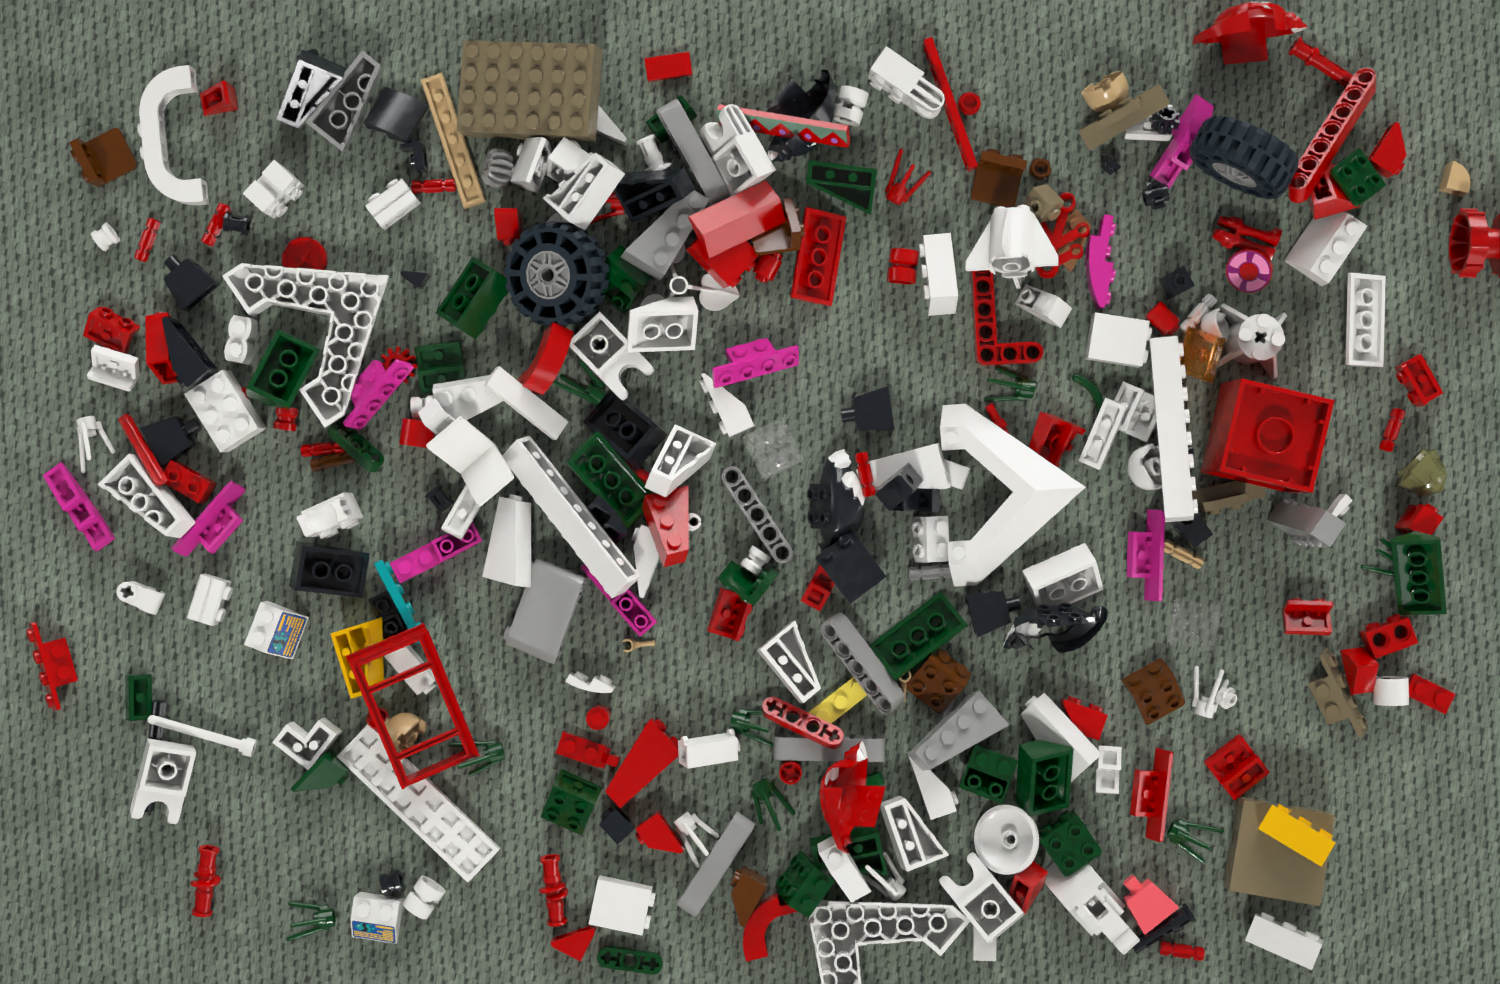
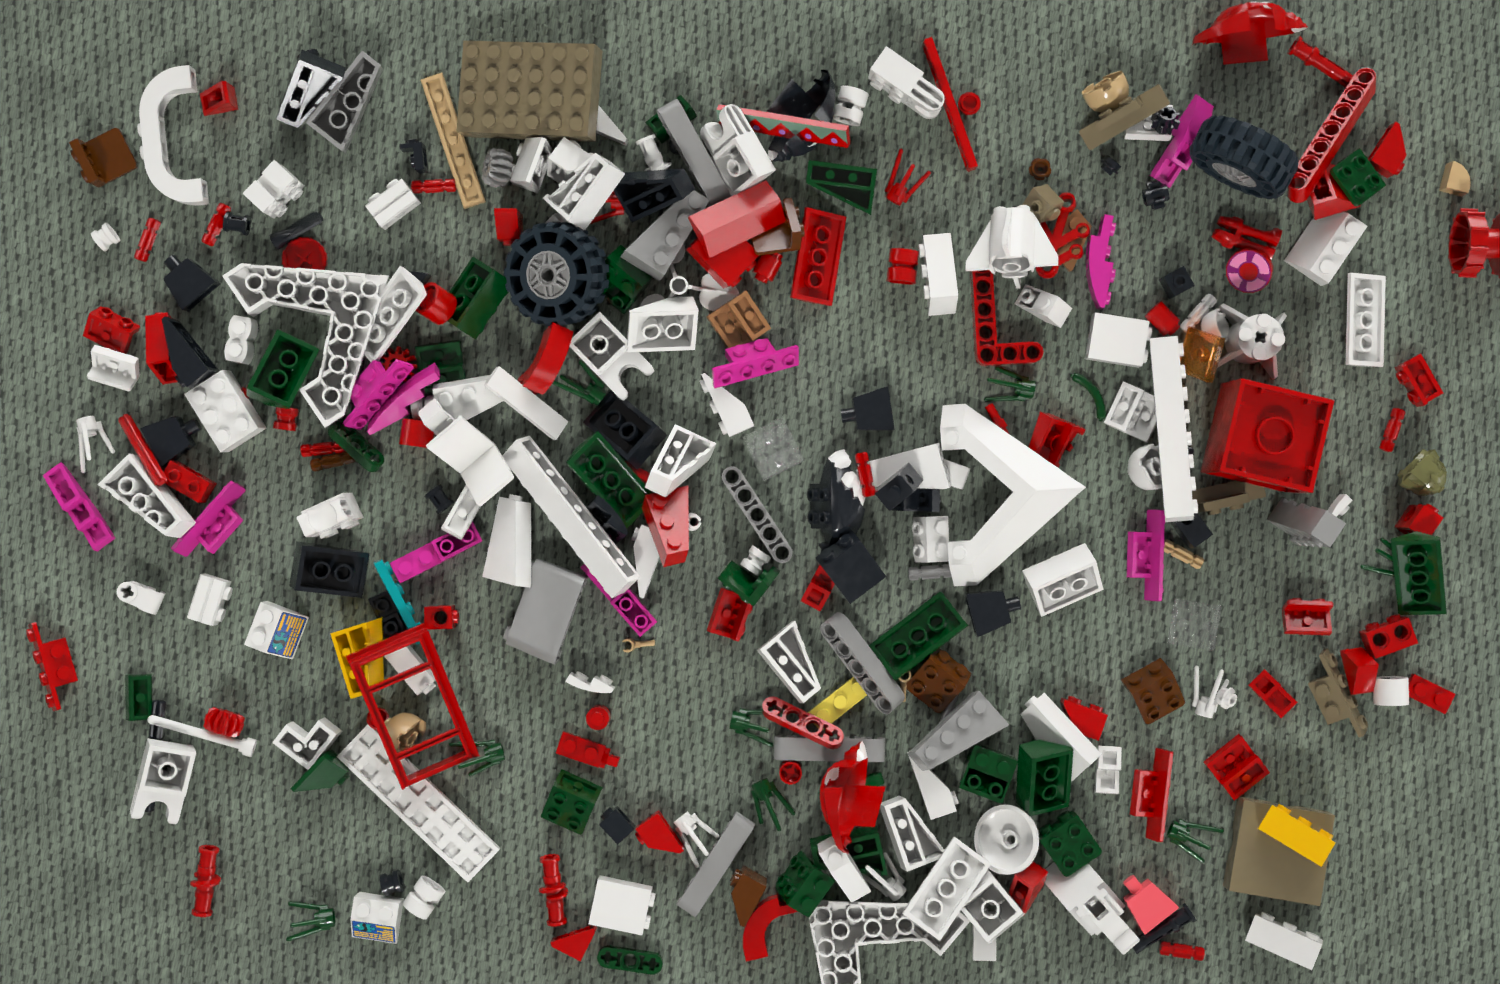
black slope [363,87,429,144] -> none
red slope [605,717,678,808] -> none
red tile [644,51,693,82] -> none
white brick [678,729,740,769] -> none
reddish brown bracket [970,149,1027,208] -> none
black animal [1004,603,1107,653] -> none
white plate [1079,398,1128,470] -> none
none -> red gear [203,707,245,738]
none -> black piece [269,212,323,250]
none -> white slope [364,266,427,362]
none -> dark pink slope [367,363,440,435]
none -> red piece [415,282,457,325]
none -> red brick [424,605,459,630]
none -> medium nougat slope [706,290,771,348]
none -> white slope [902,837,991,941]
none -> red slope [1248,669,1298,719]

